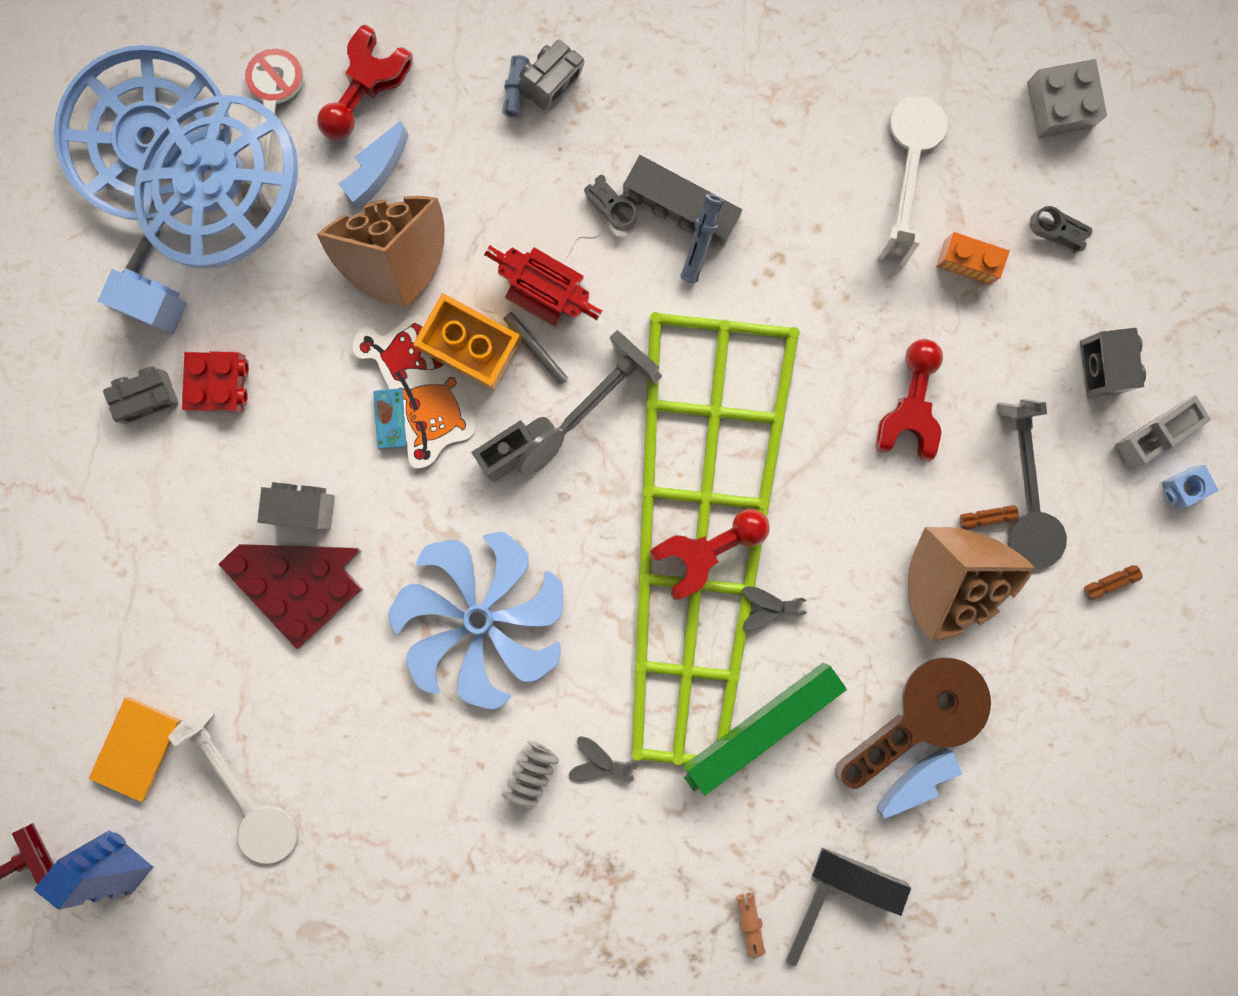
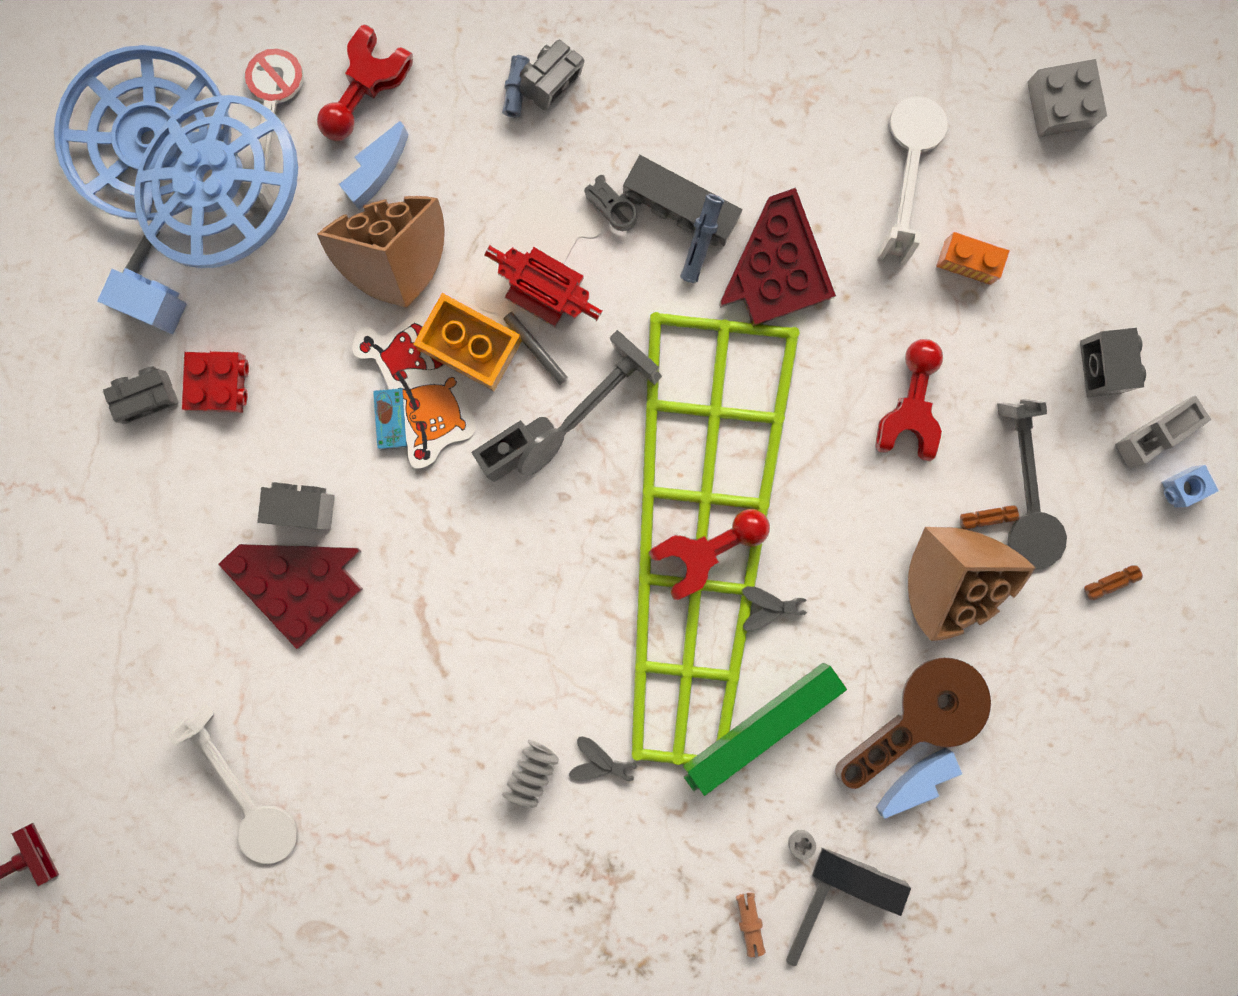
blue wedge [34,830,154,910] -> none
light orange tile [88,697,181,802] -> none
light blue piece [388,532,563,709] -> none
dark grey piece [1030,206,1092,253] -> none
none -> dark red wing [719,188,836,327]
none -> light grey bush [788,830,816,860]

